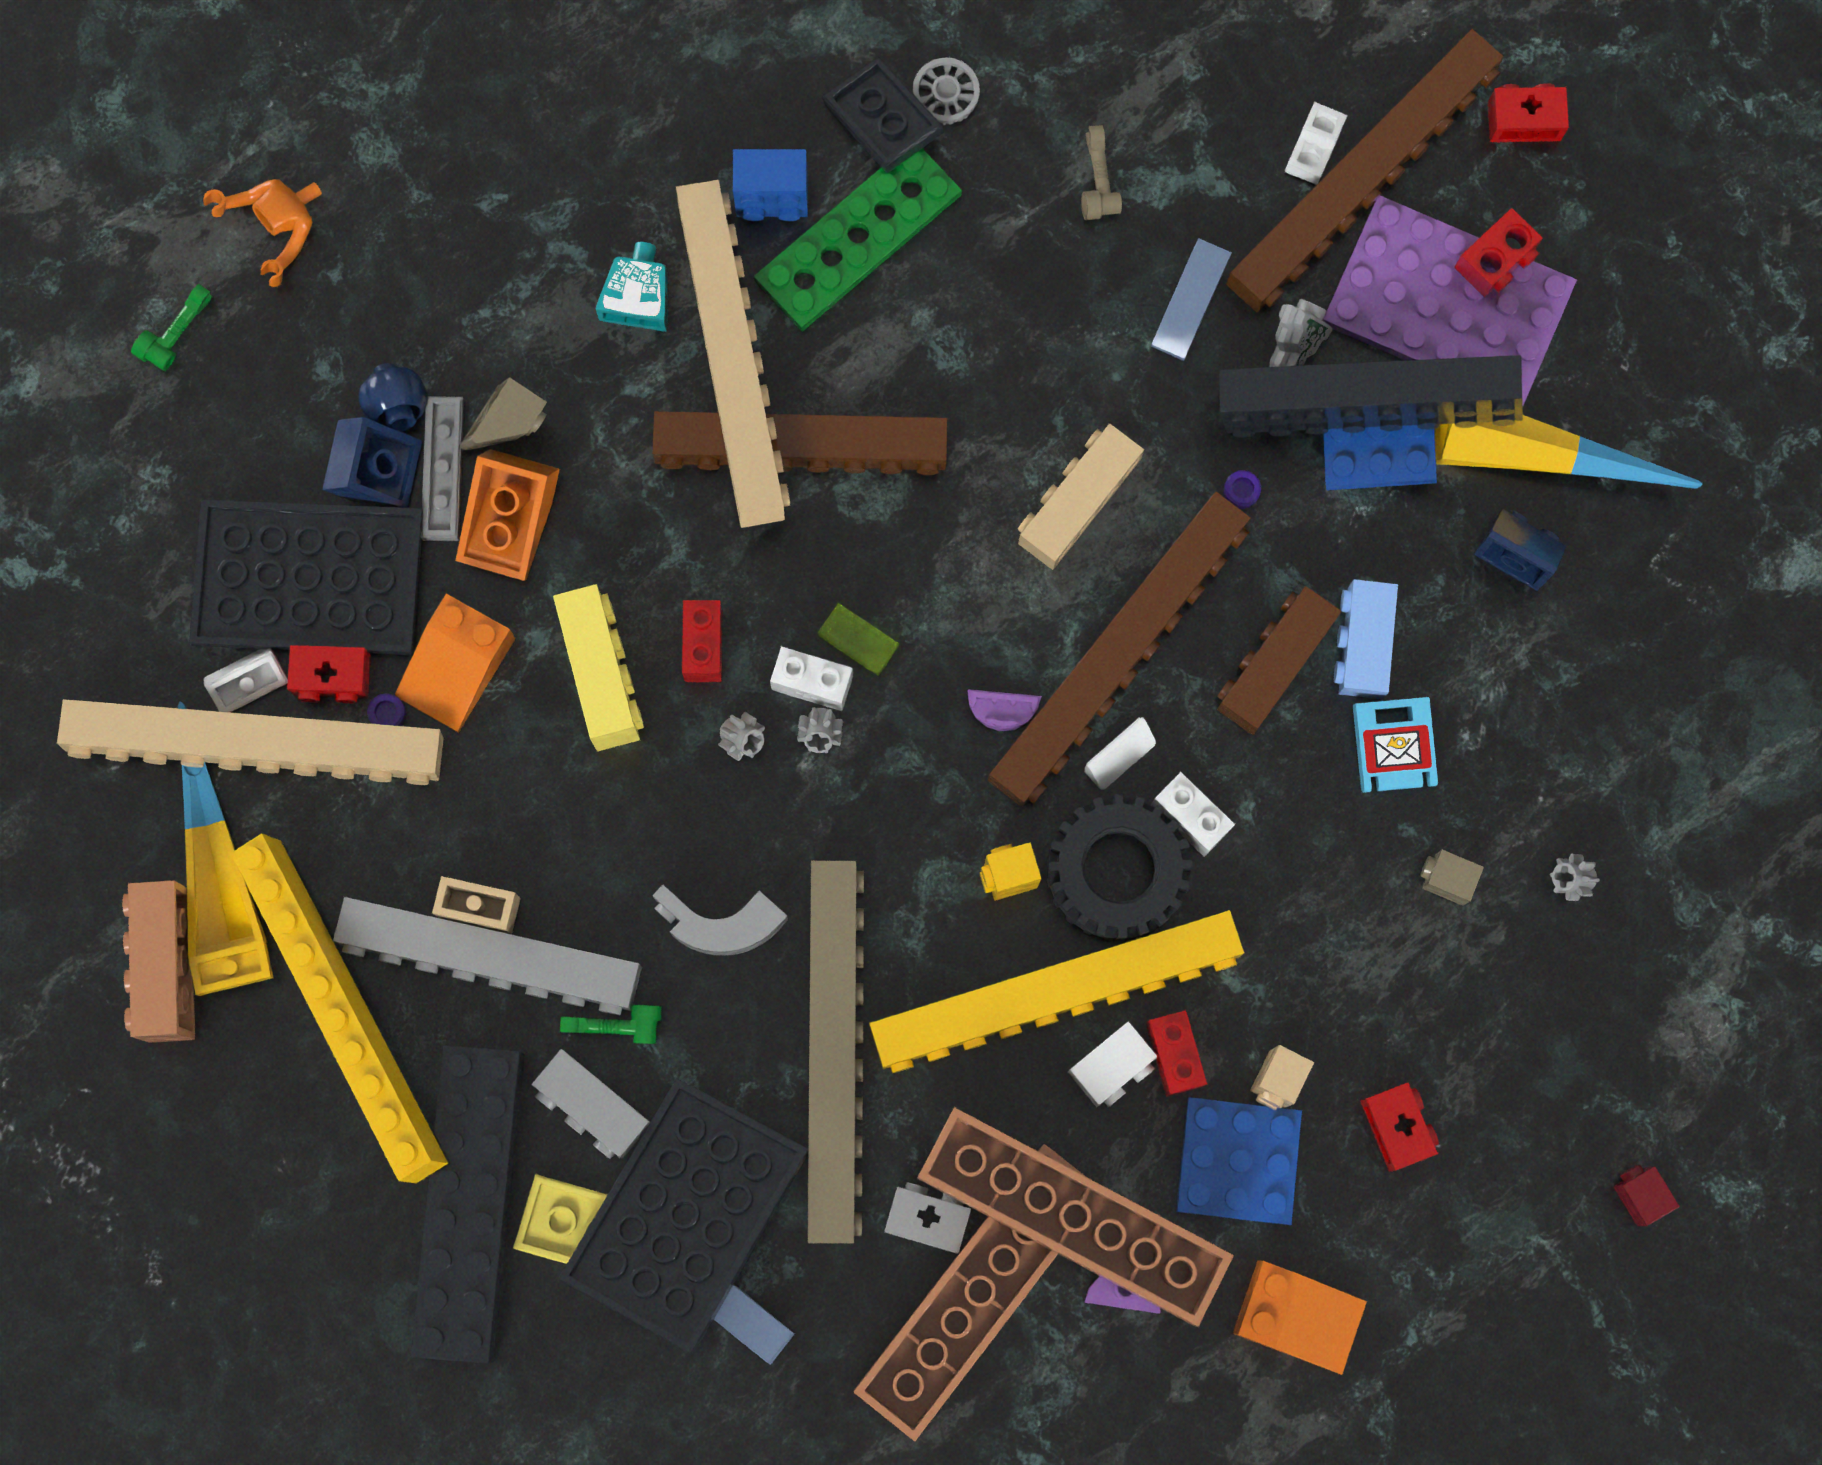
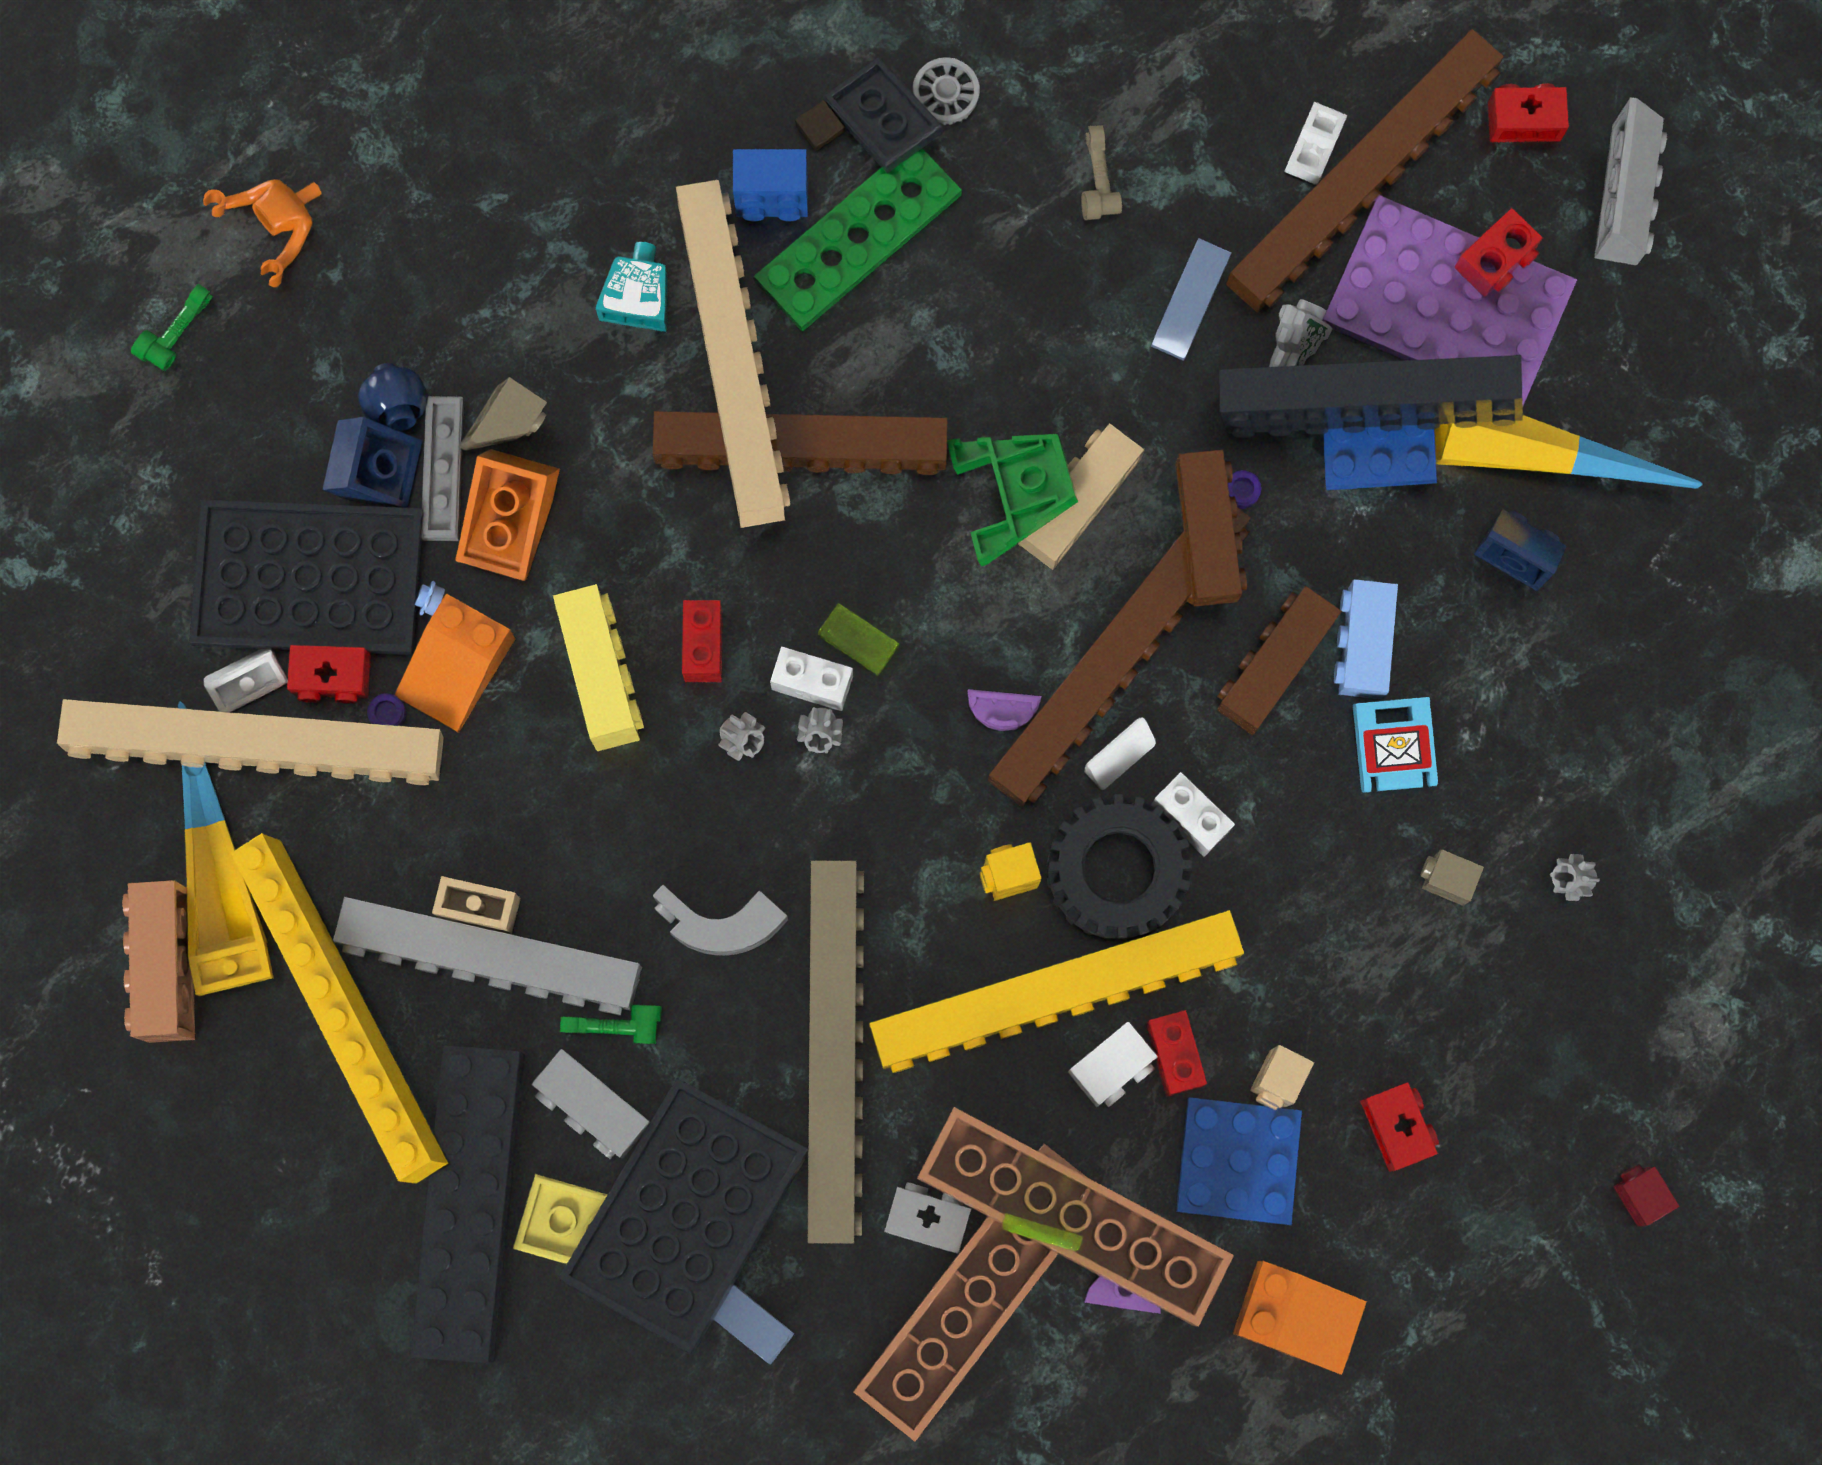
none -> light blue plate [415,581,445,616]
none -> dark brown tile [795,100,845,151]
none -> green wing [947,434,1078,567]
none -> clear neon green tile [1001,1213,1083,1251]
none -> reddish brown brick [1175,450,1247,606]
none -> light grey slope [1595,97,1667,265]

